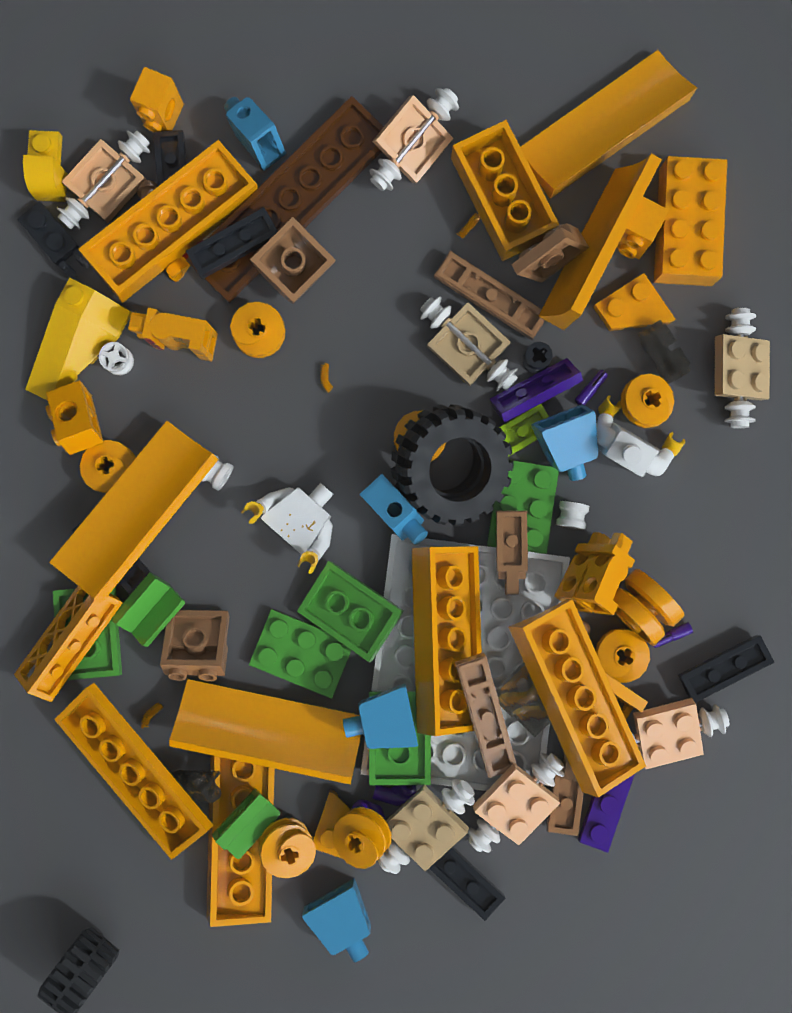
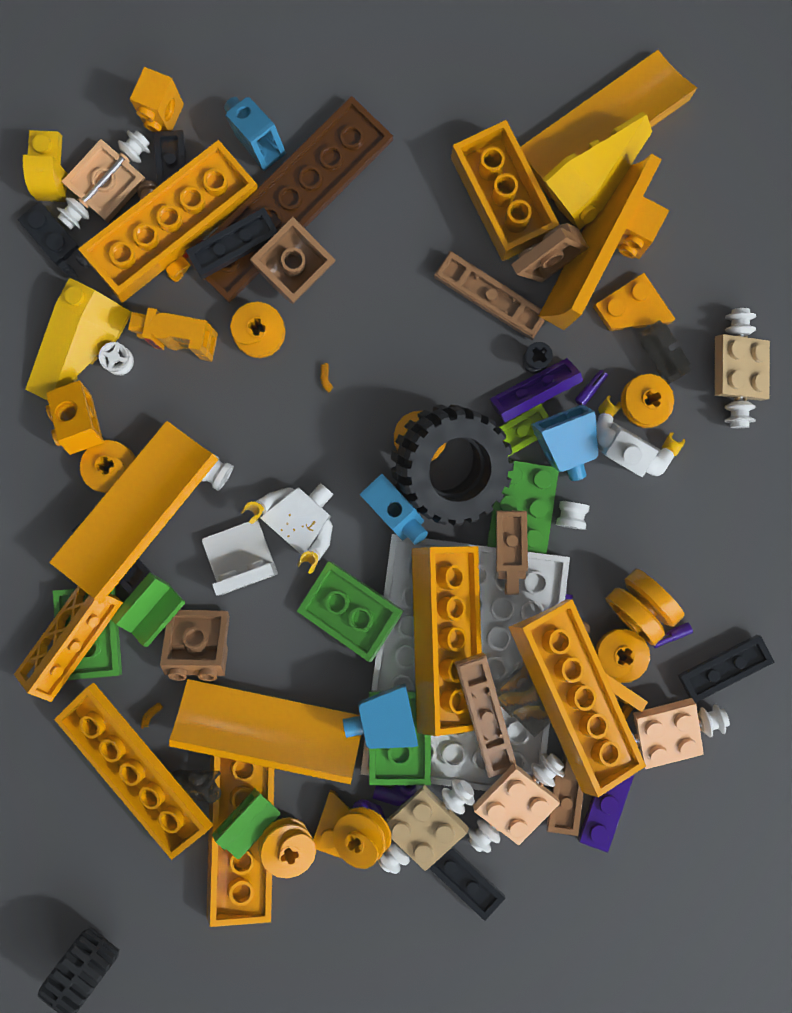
bright green plate [249,609,351,699] -> none
dark azure torso [302,879,371,962] -> none
light nougat plate [369,88,459,191] -> none
tan plate [420,297,518,391] -> none
light orange leg [457,213,480,239] -> none
light orange hips [554,532,635,615] -> none
light orange brick [654,156,727,286] -> none
none -> white bracket [202,520,278,596]
none -> yellow wedge [542,112,652,230]

